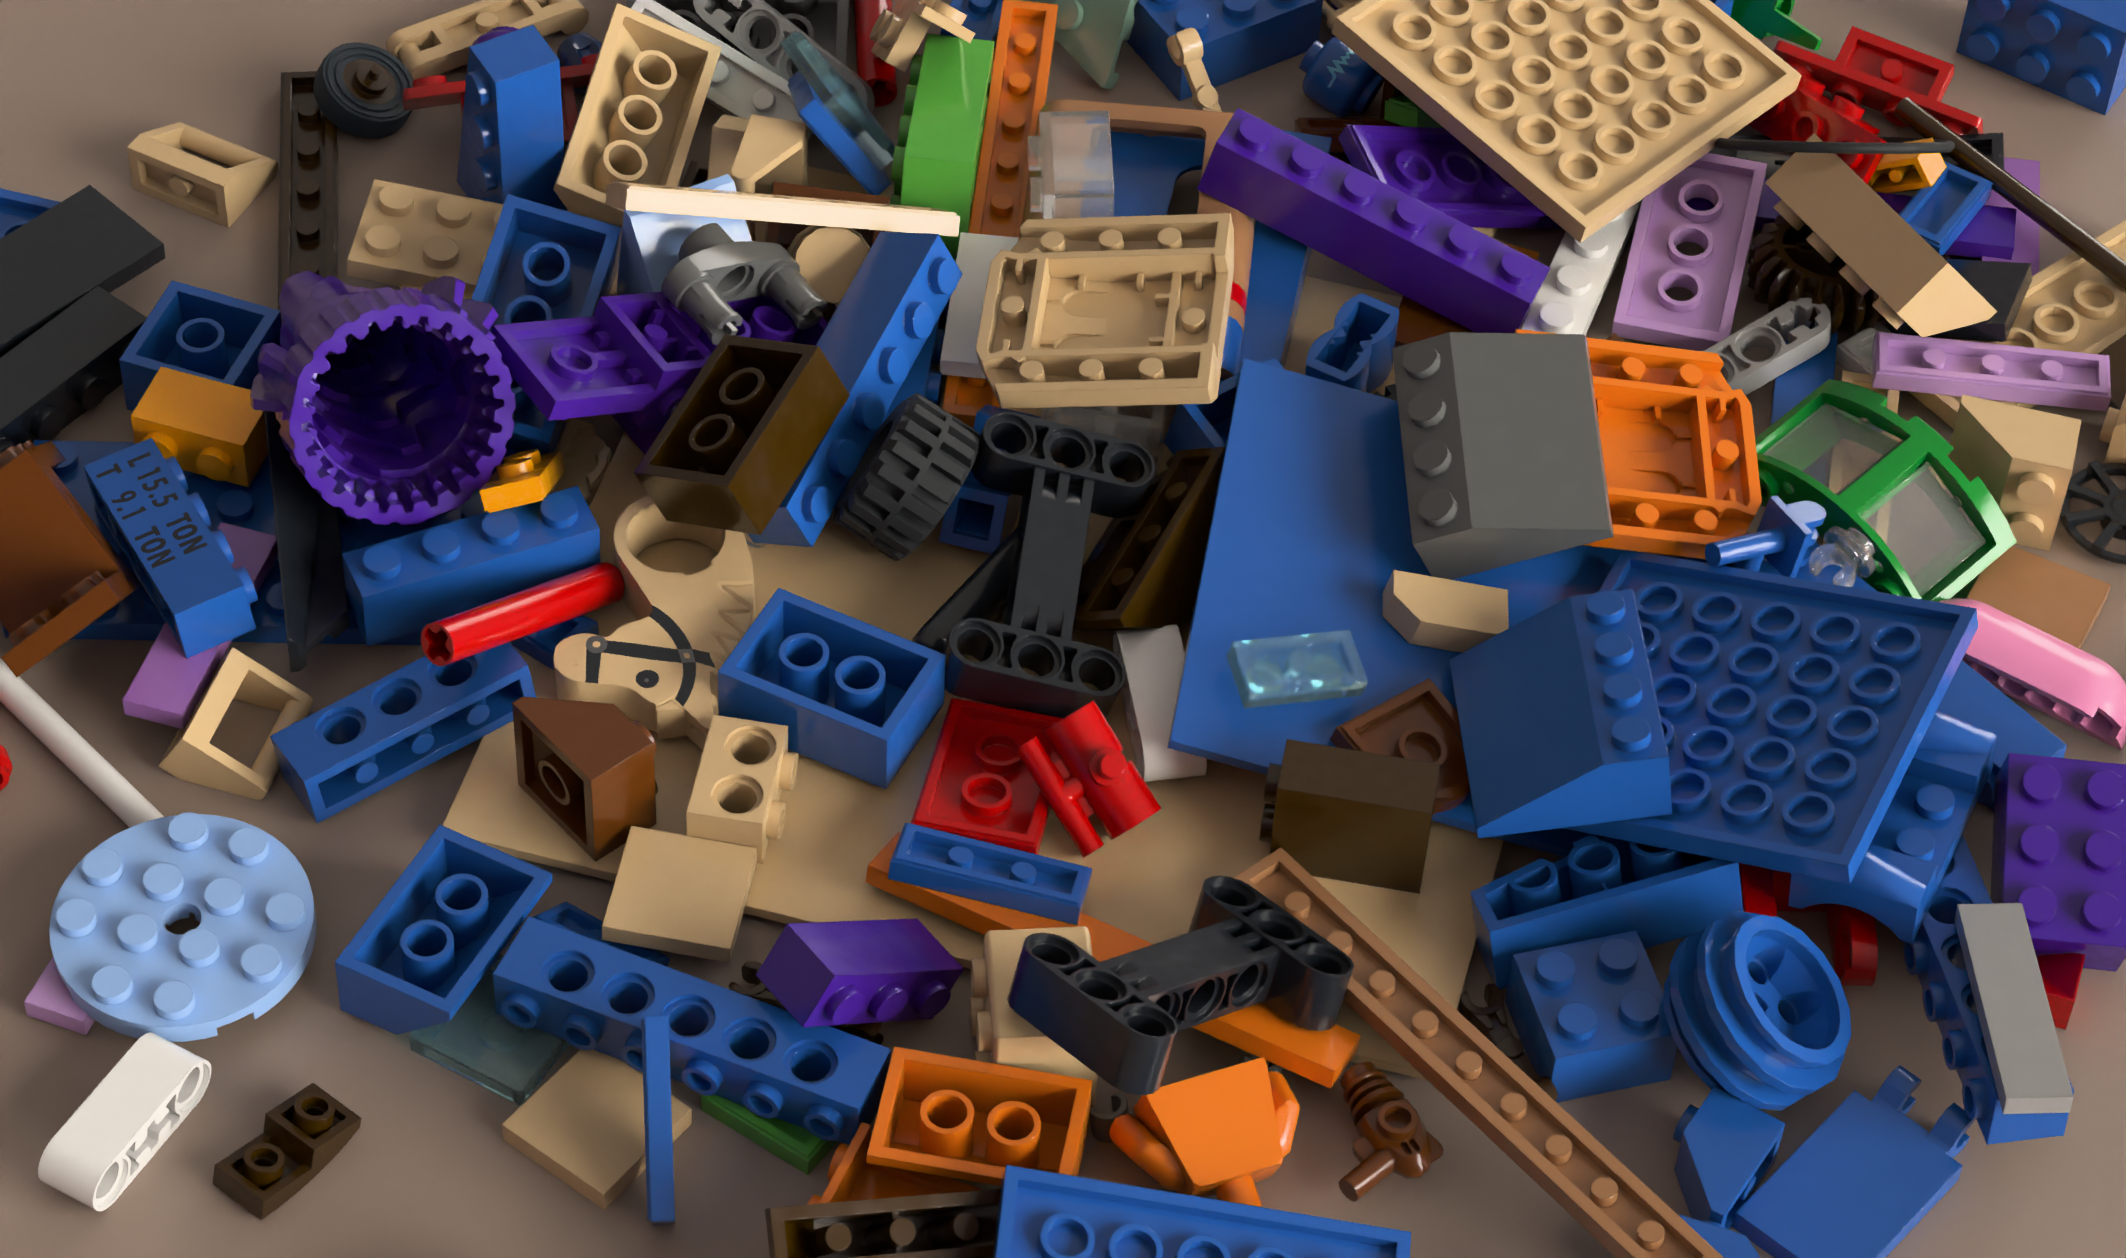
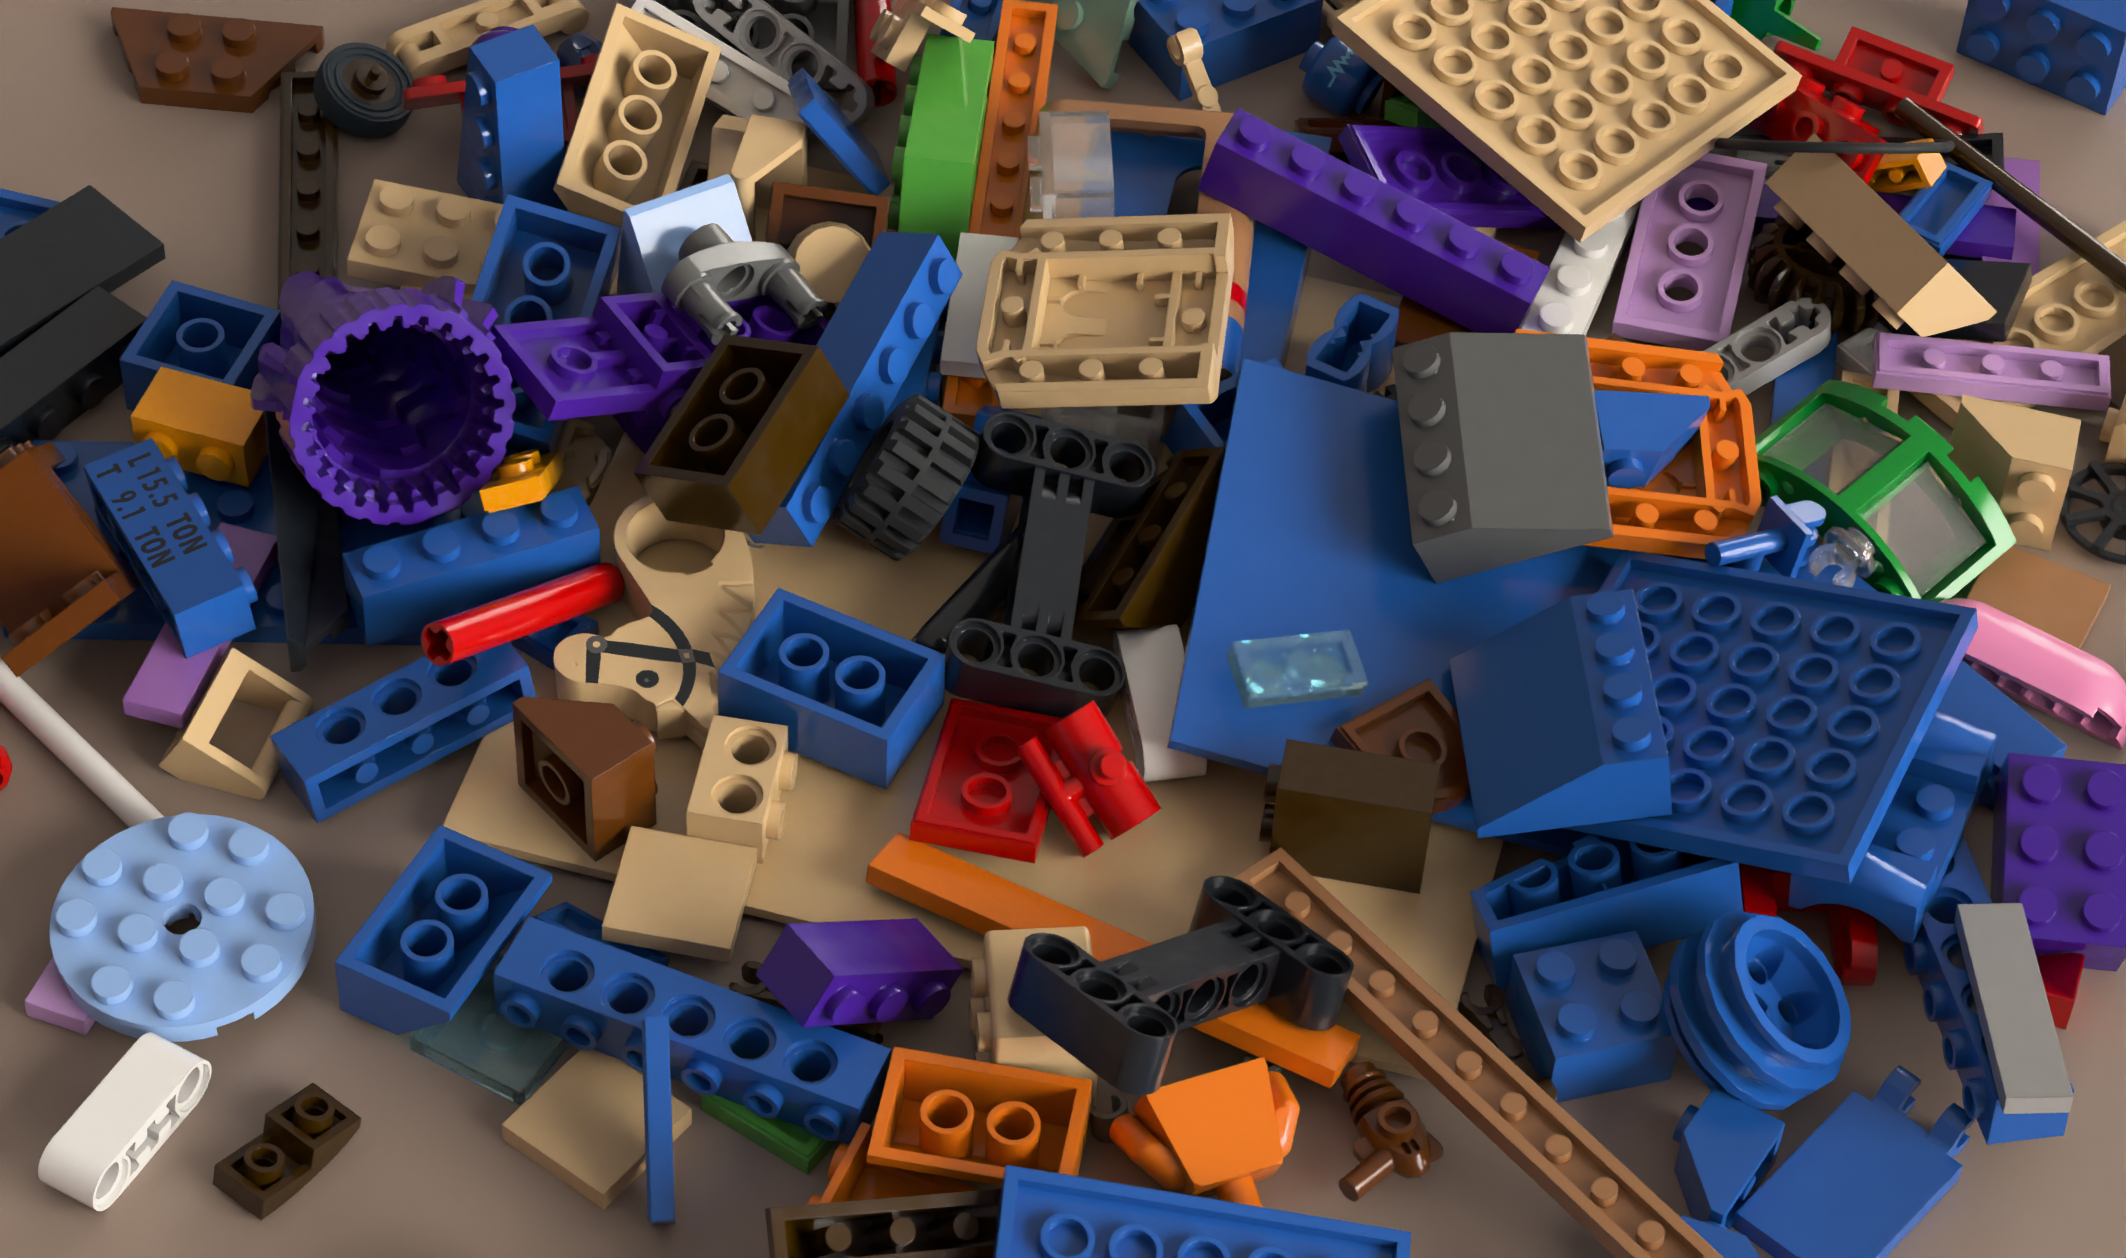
tan tile [127,122,278,228] -> none
tile [605,181,960,237] -> none
clear light blue tile [780,31,896,167] -> none
blue tile [888,823,1092,925] -> none
tan piece [1383,570,1509,653] -> none
none -> reddish brown wing [110,7,325,113]
none -> blue slope [1594,390,1711,489]

